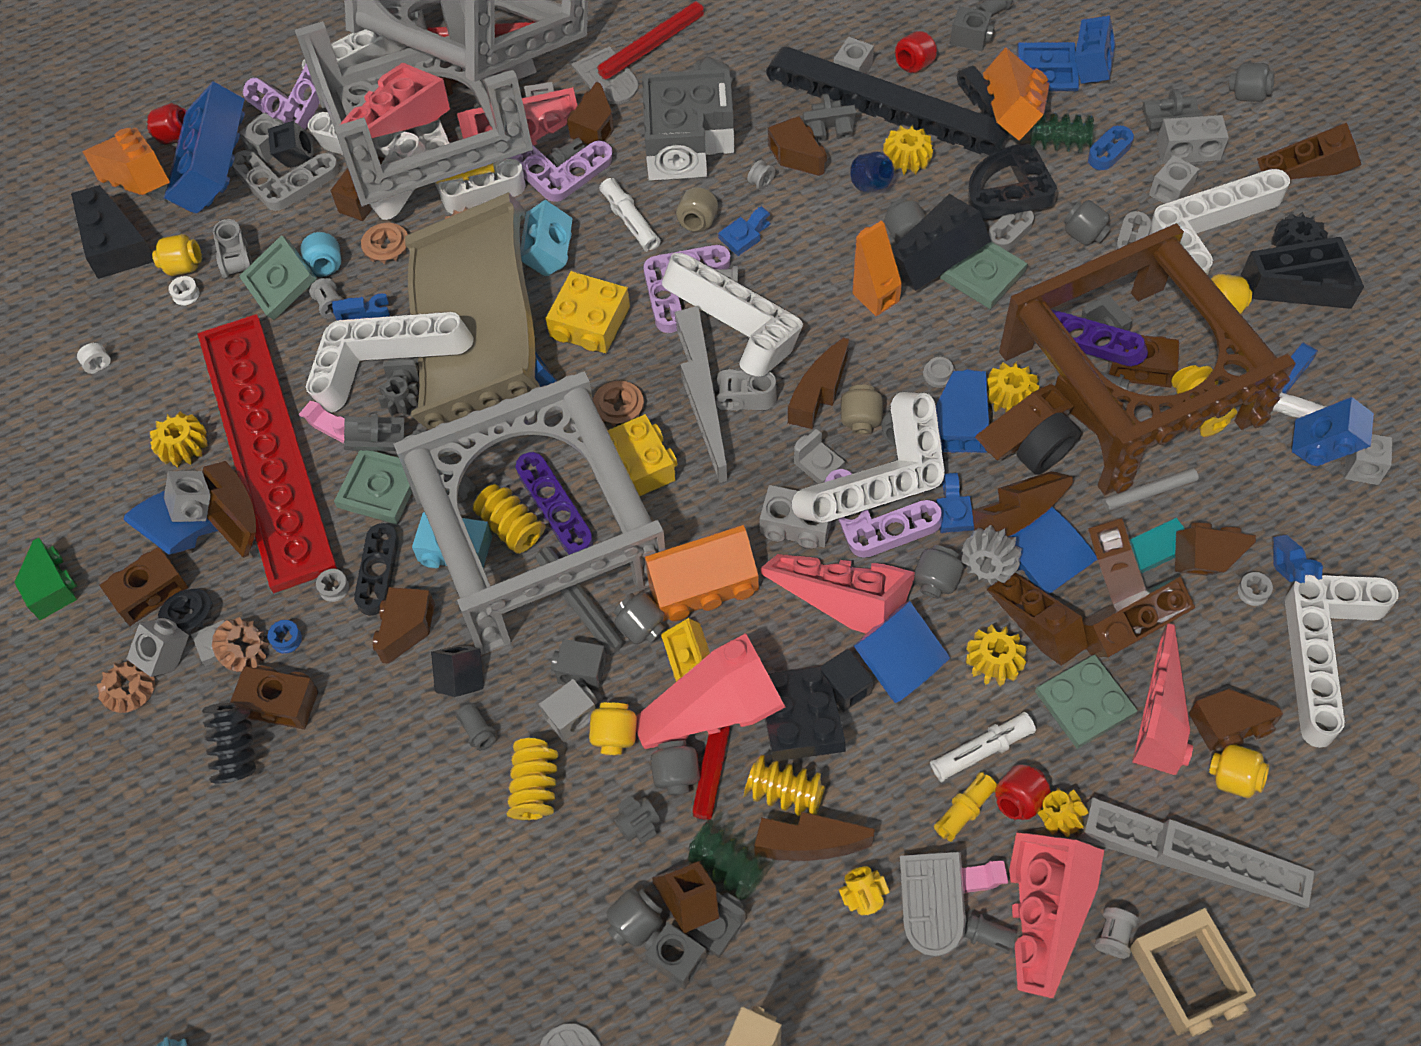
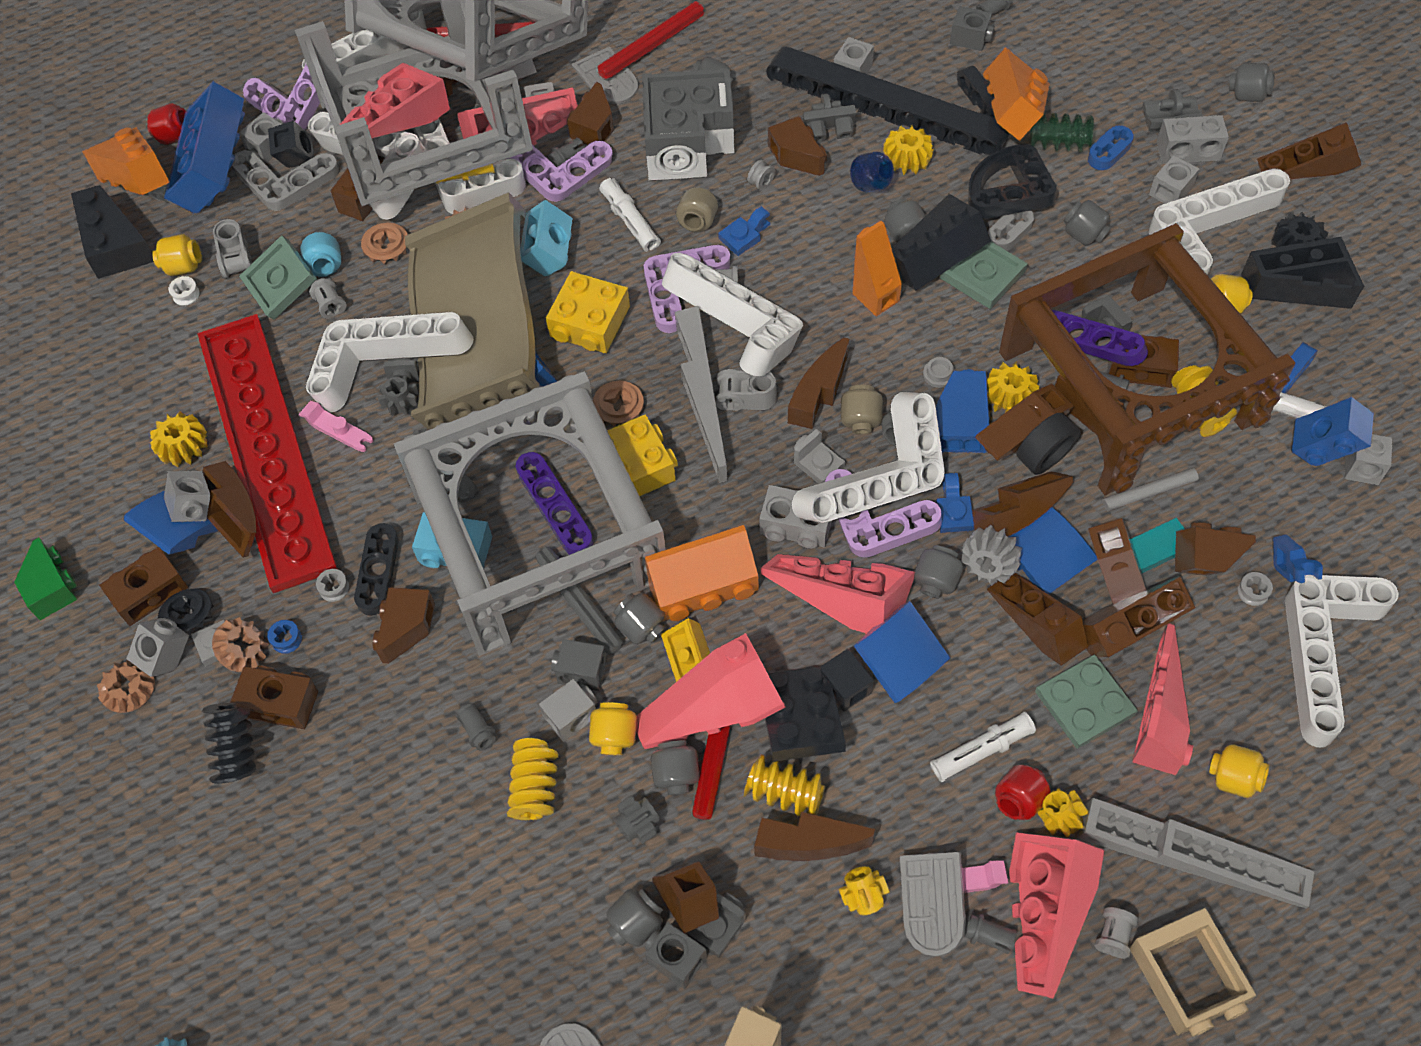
white bush [77,343,110,374] -> none
blue plate [332,293,390,321] -> none
sand green plate [334,450,412,524] -> none
dark grey hips [344,414,404,452] -> none
black panel [431,645,484,697] -> none
yellow piece [473,484,546,554] -> none
clear green piece [688,819,771,900] -> none
red head [895,31,937,73] -> none
yellow pin [934,772,997,842] -> none
yellow gear [966,624,1027,687] -> none
blue slope [1017,42,1079,91] -> none
blue brick [1075,16,1116,83] -> none
light grey beam [1115,211,1151,250] -> none
reddish brown slope [1189,689,1283,751] -> none

